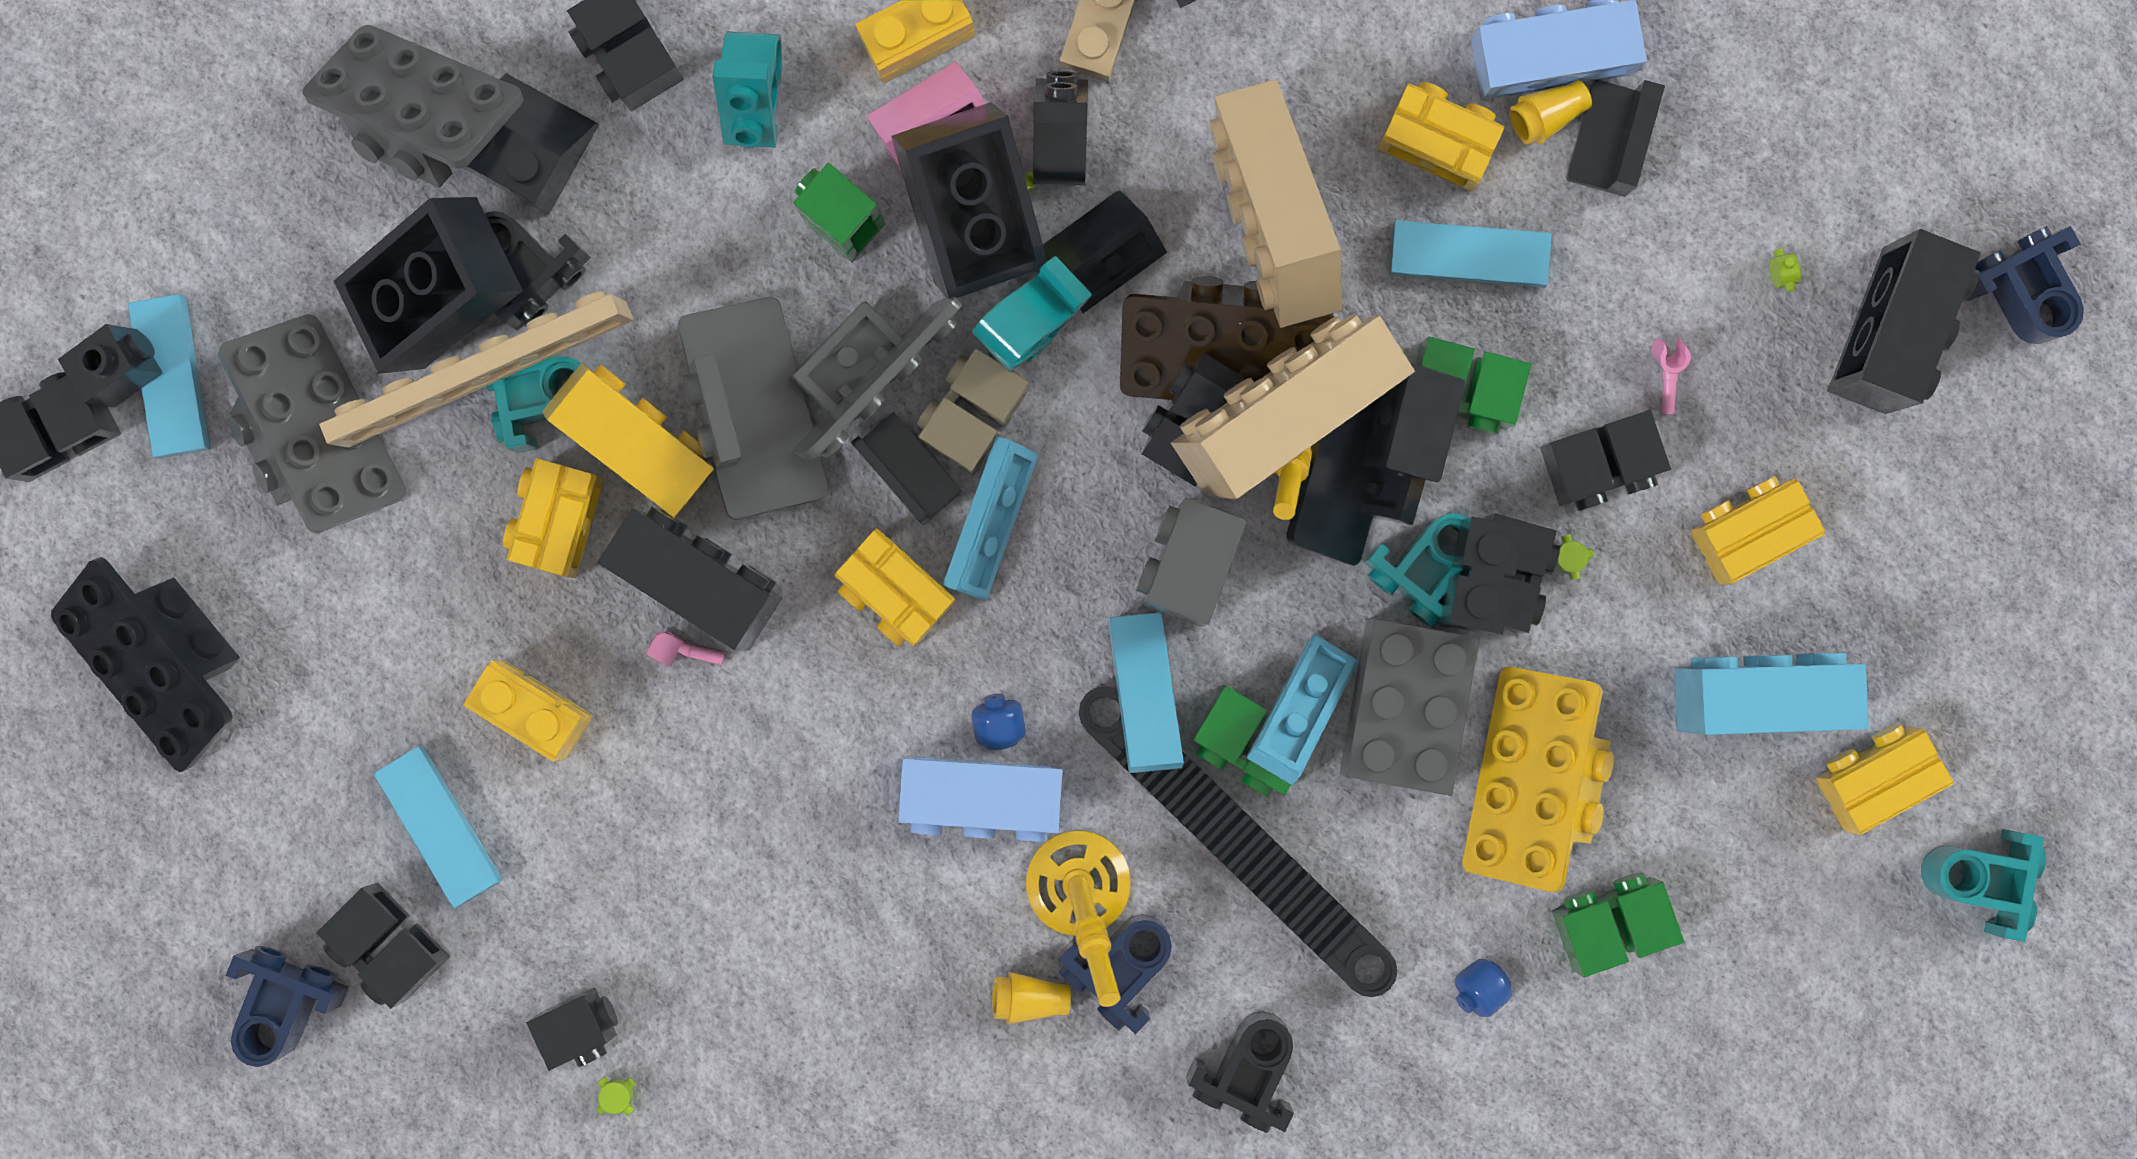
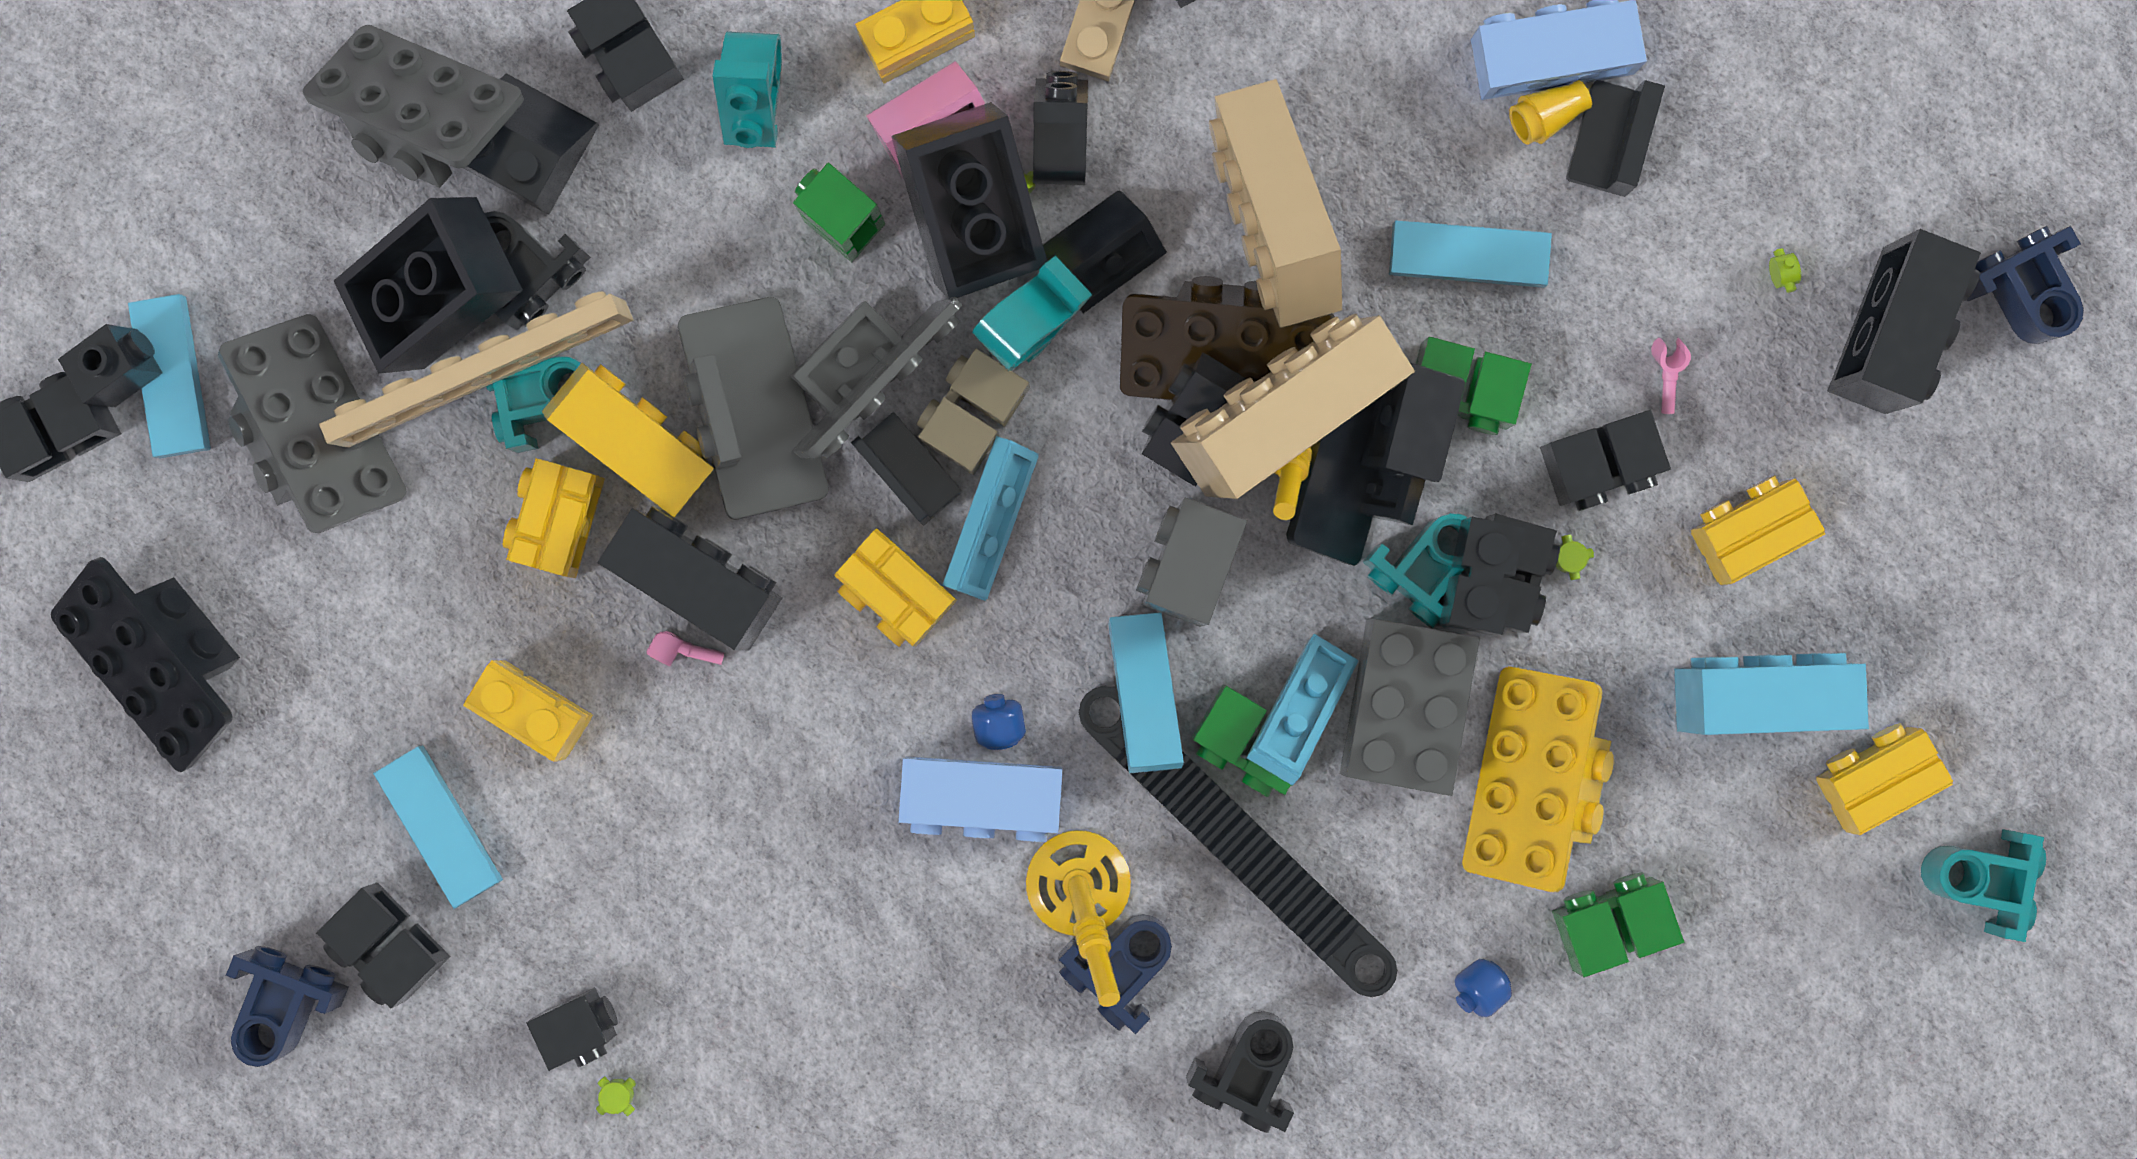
yellow cone [992,971,1071,1025] -> none
yellow brick [1377,82,1505,192] -> none

